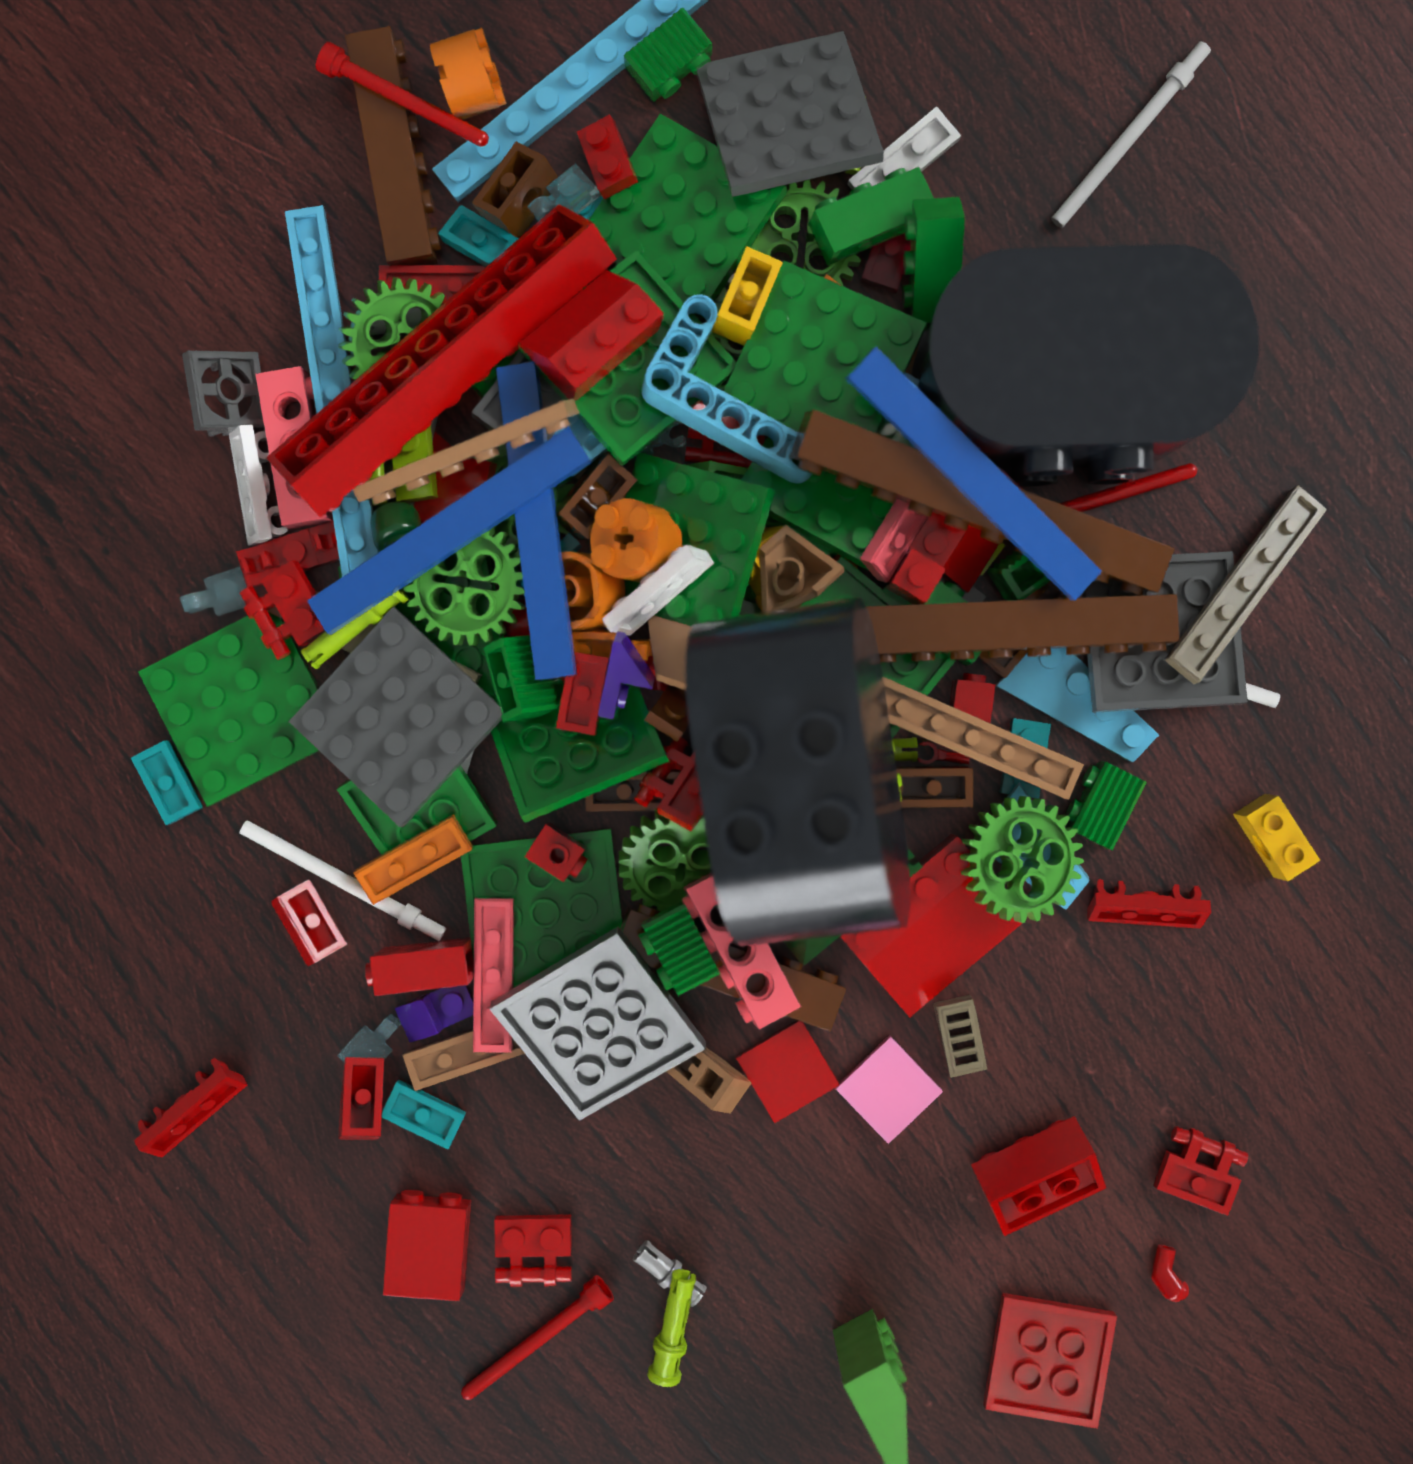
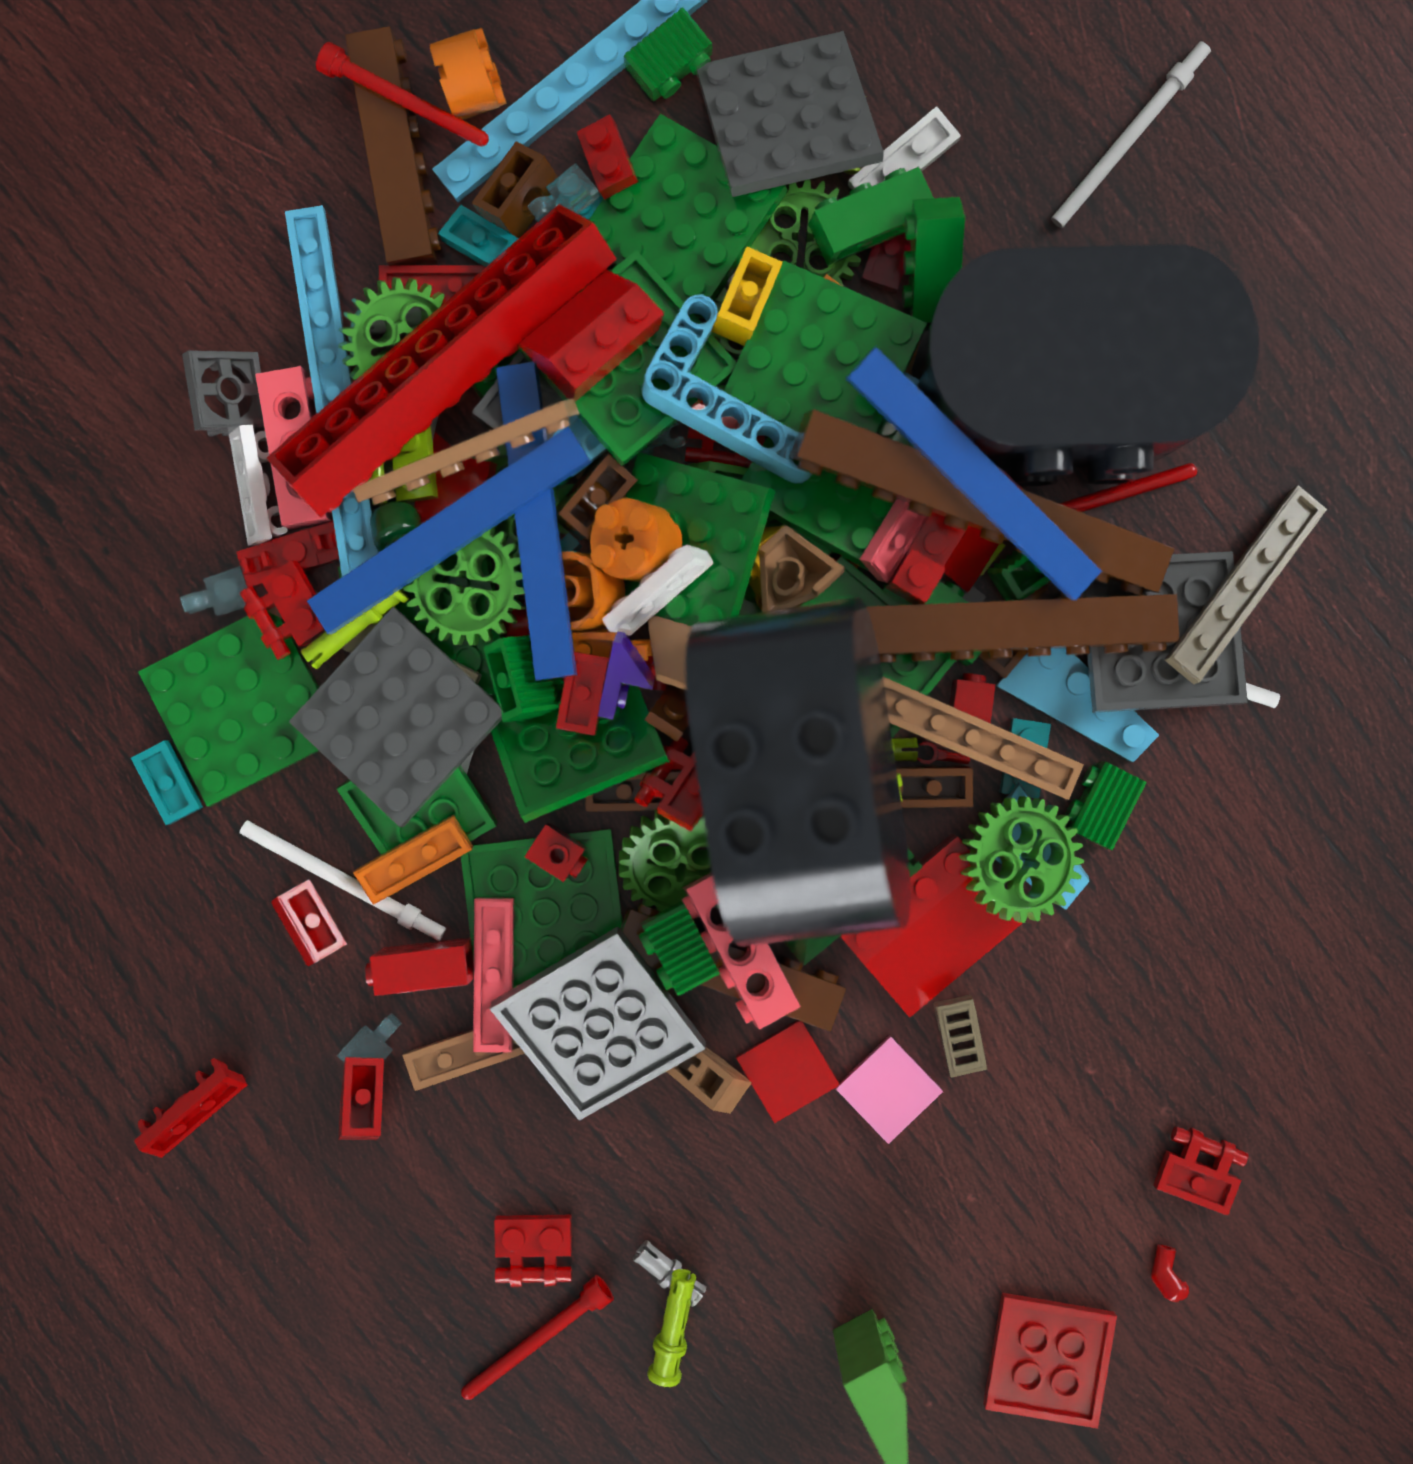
teal plate [382,1080,467,1149] -> none
red brick [383,1190,471,1301] -> none
dark purple slope [395,985,474,1042] -> none
red slope [971,1116,1106,1236] -> none
red plate [1087,879,1211,929] -> none
yellow brick [1233,794,1321,881] -> none

